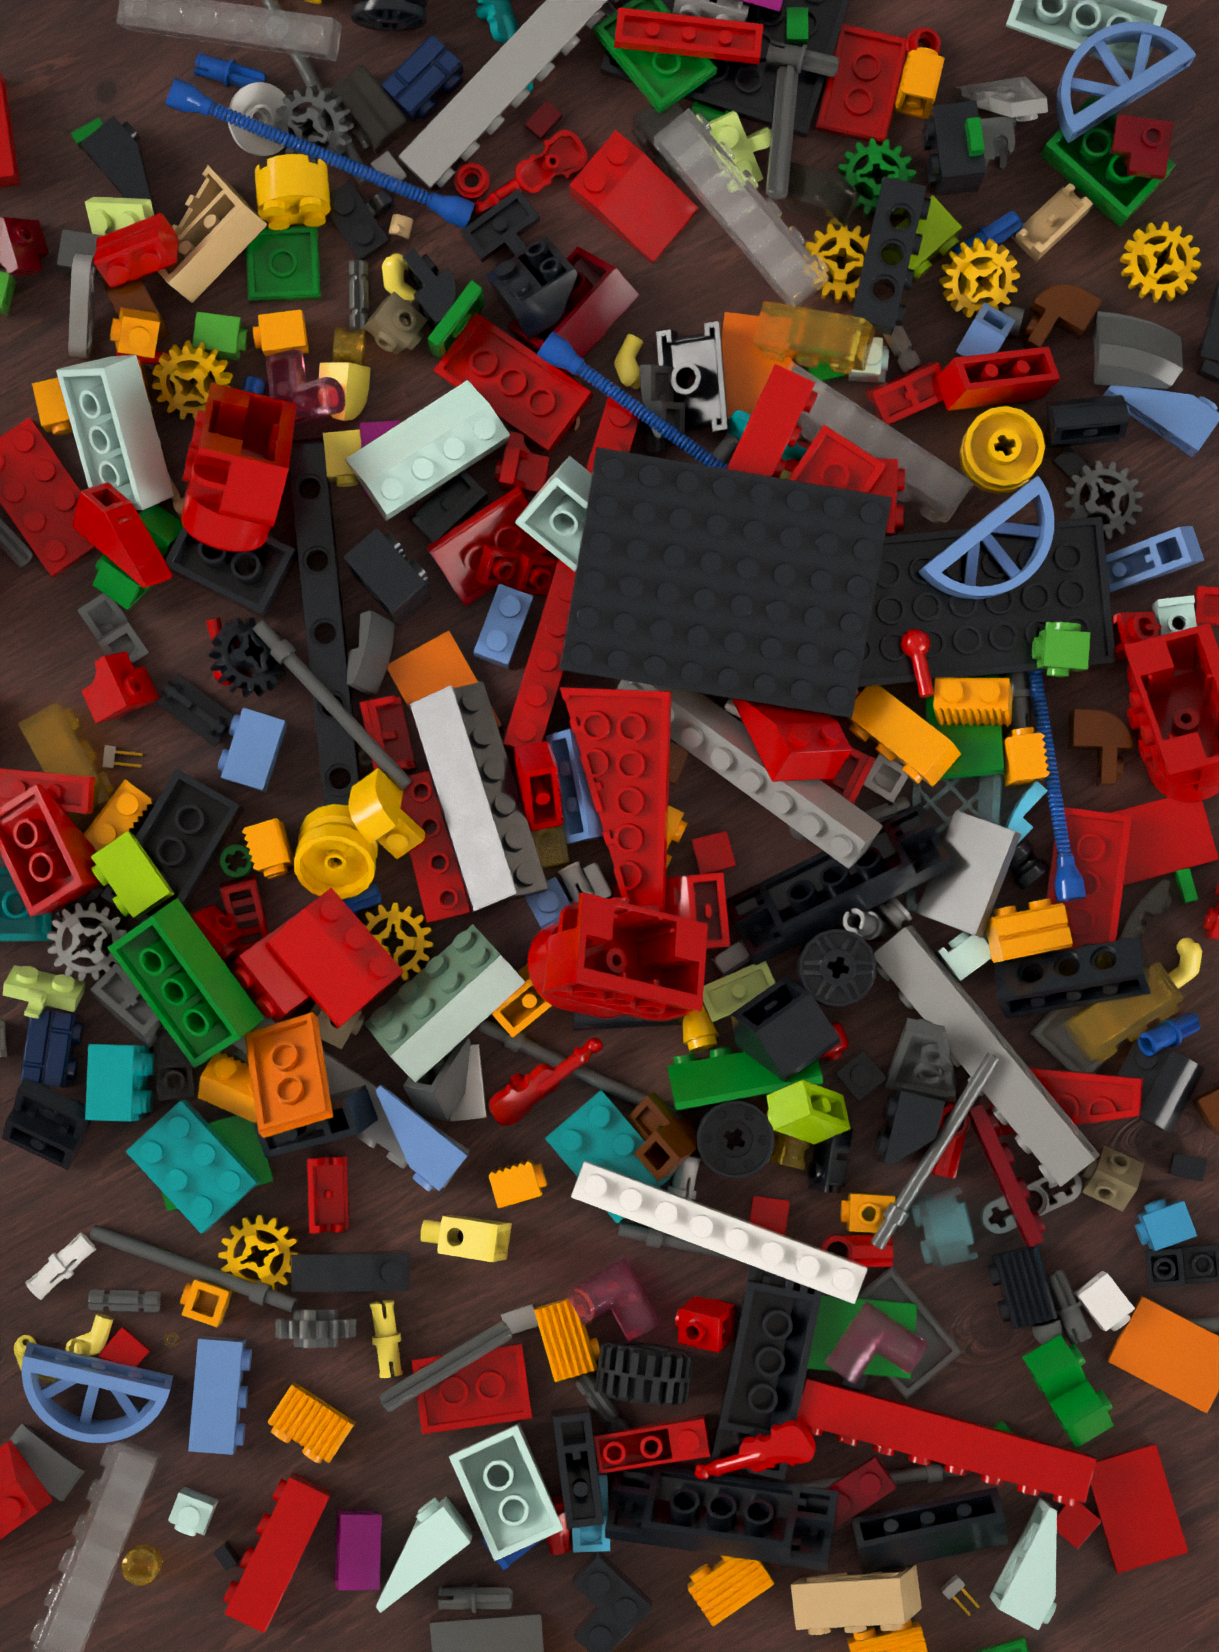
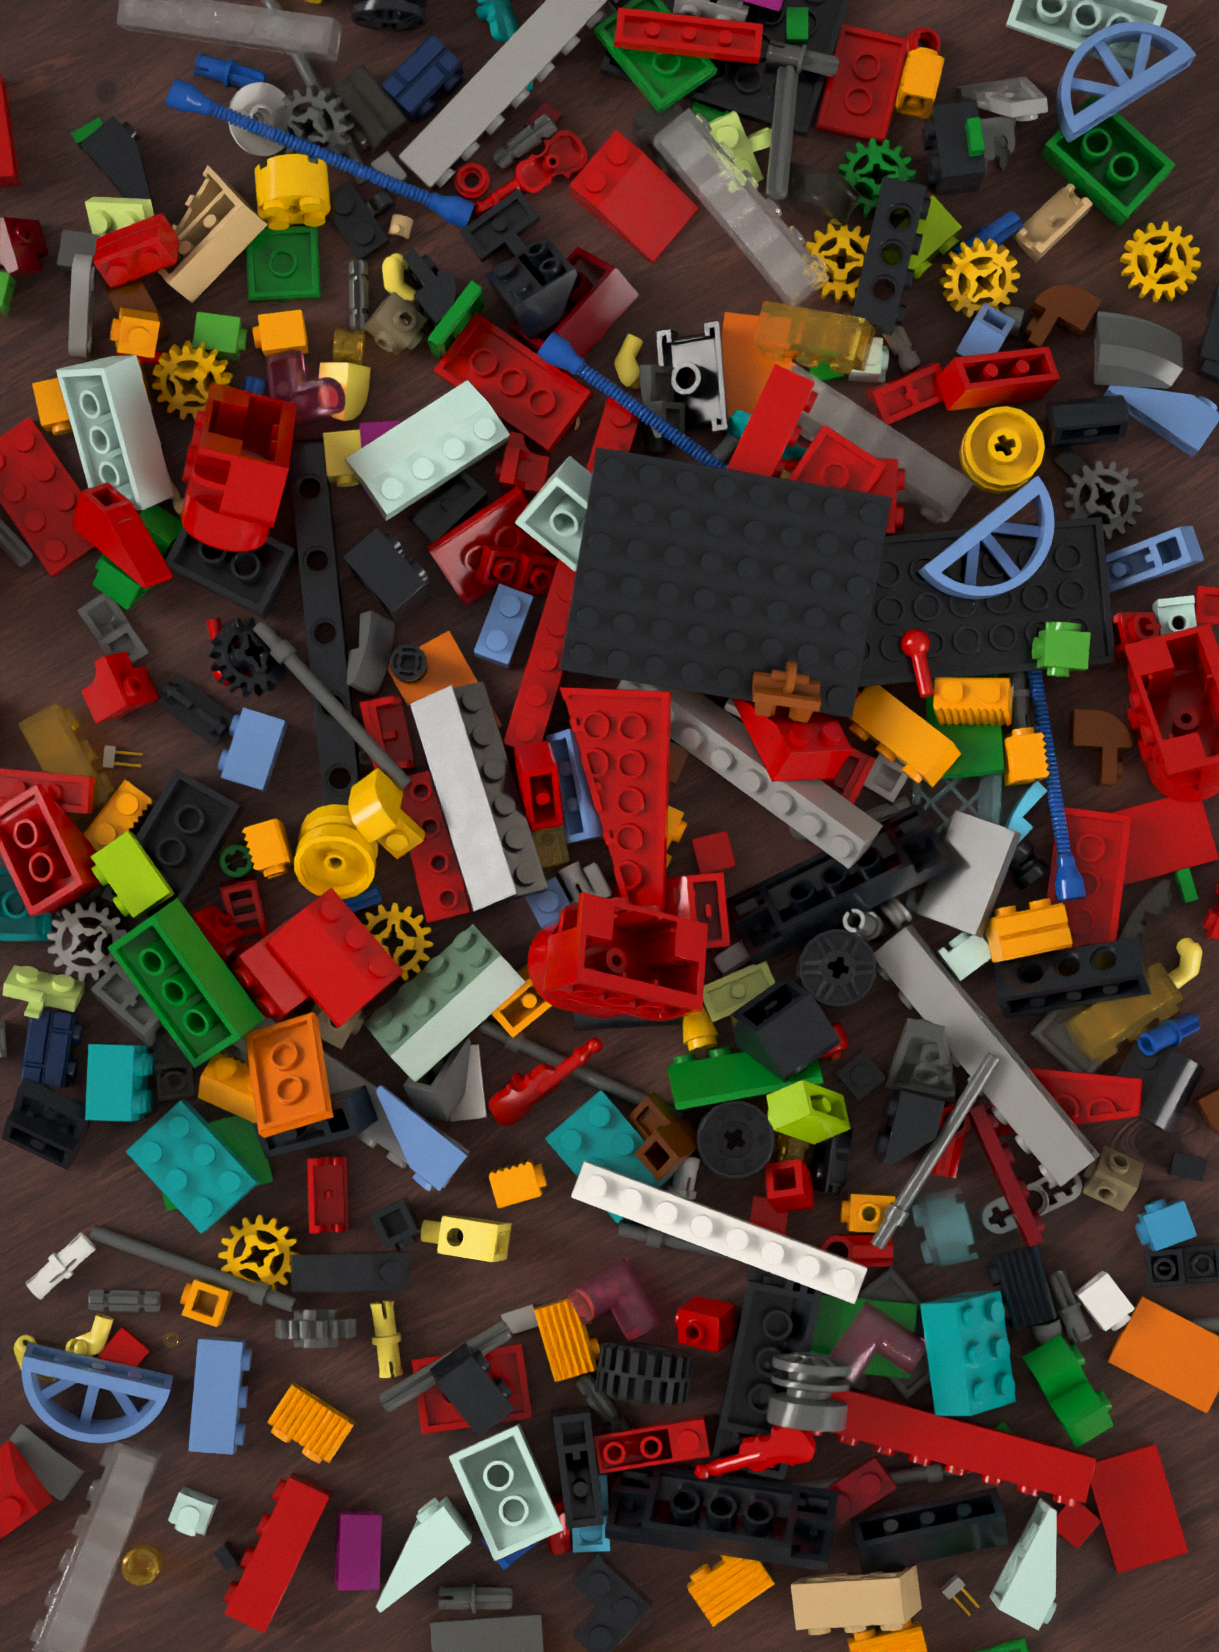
dark red brick [1111,114,1173,180] -> none
none -> black brick [369,1197,422,1251]
none -> black wheel [390,644,428,684]
none -> black brick [430,1342,515,1437]
none -> dark grey axle [492,114,557,169]
none -> dark orange hips [752,661,821,723]
none -> red brick [765,1159,814,1214]
none -> dark grey wheel [767,1351,852,1432]
none -> teal brick [920,1291,1016,1416]

